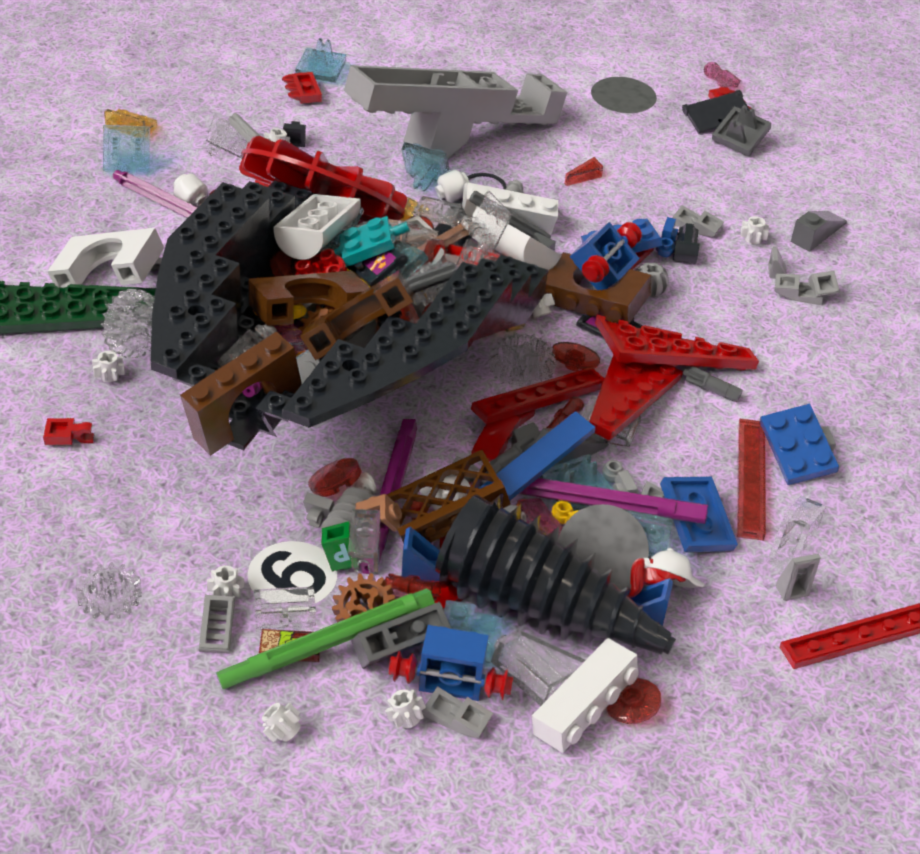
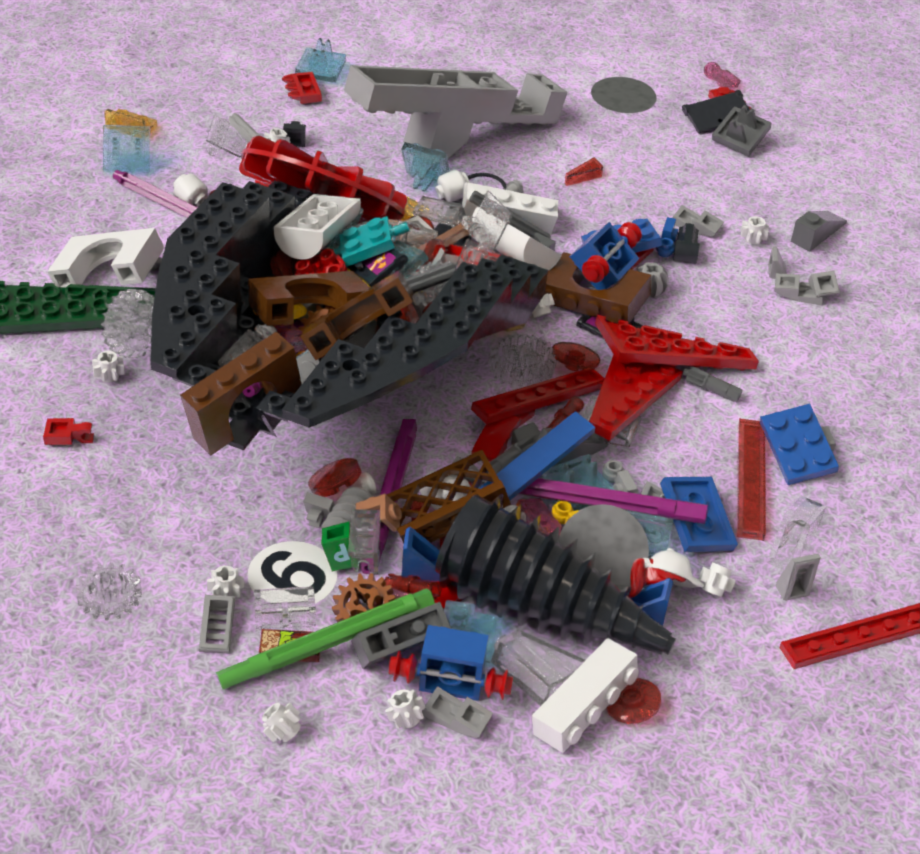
none -> white gear [698,562,736,597]

